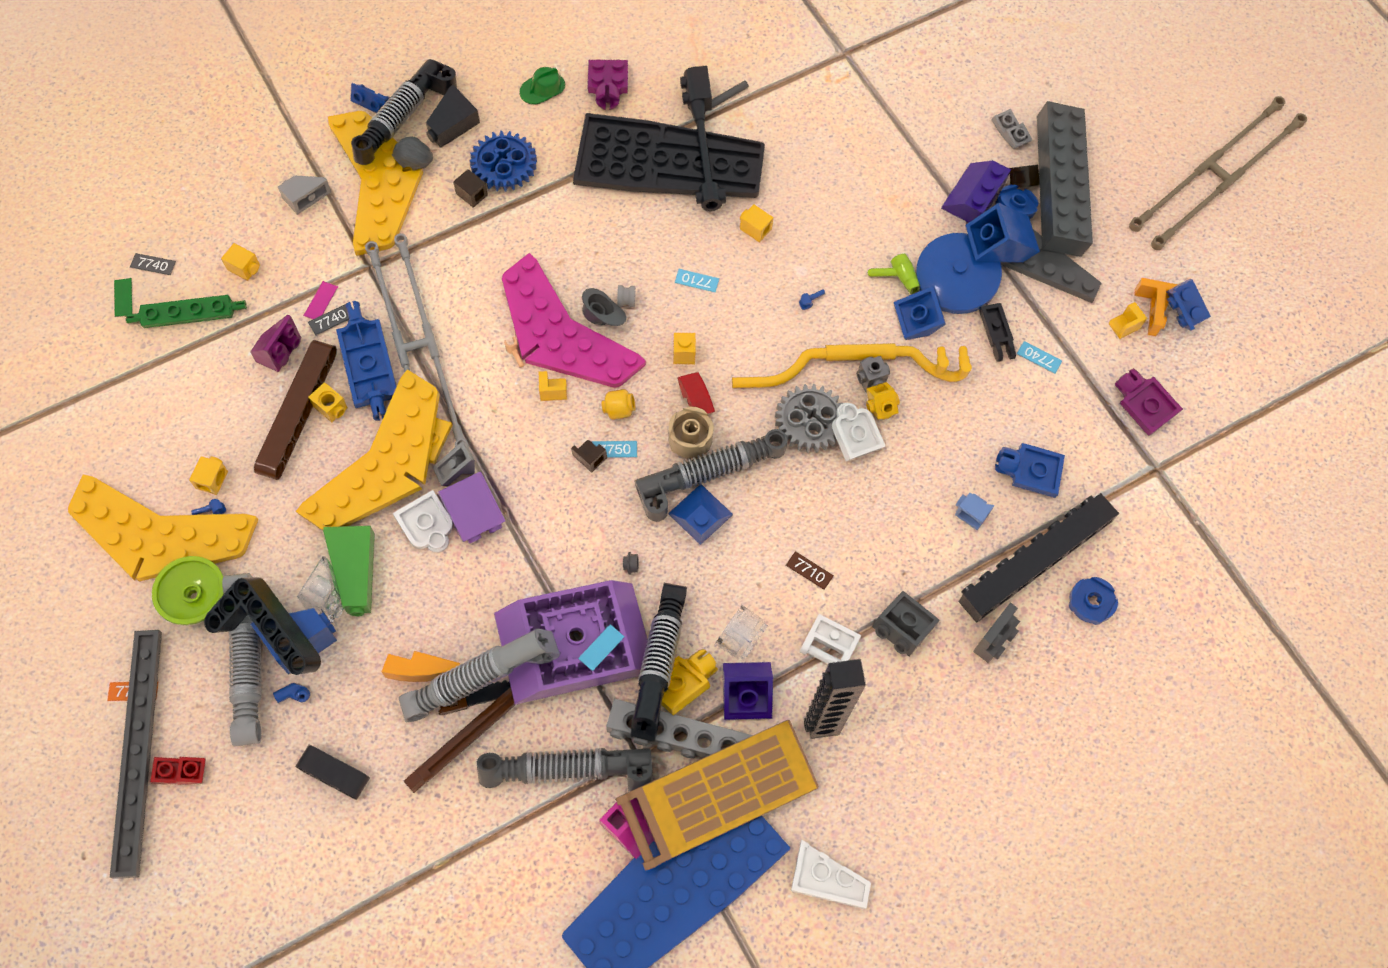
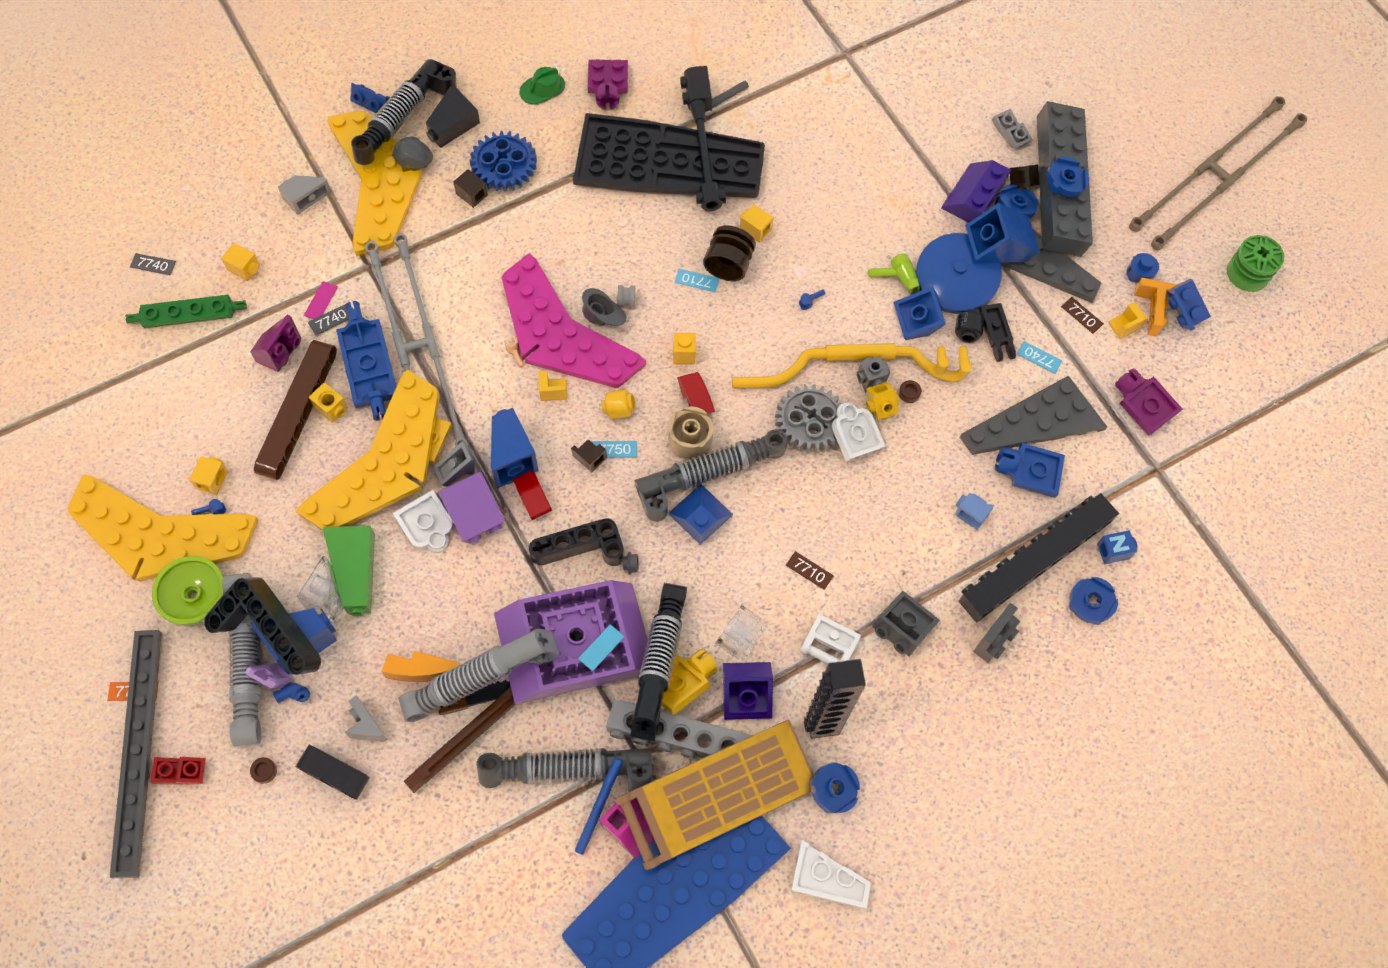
green sticker [114,278,132,317] -> none
none -> lavender tile [244,663,292,689]
none -> reddish brown tile [250,757,277,784]
none -> light grey slope [345,695,387,742]
none -> blue slope [491,408,539,489]
none -> red slope [513,470,553,520]
none -> black beam [529,518,624,566]
none -> blue bar [574,757,624,855]
none -> dark brown wheel [703,225,756,282]
none -> blue plate [809,762,860,813]
none -> reddish brown tile [899,380,922,403]
none -> black head [955,309,984,343]
none -> dark grey wing [960,376,1107,455]
none -> blue plate [1047,157,1089,198]
none -> reddish brown sticker [1061,297,1104,334]
none -> blue brick [1097,530,1137,565]
none -> blue piece [1126,253,1159,282]
none -> bright green wheel [1227,235,1284,292]

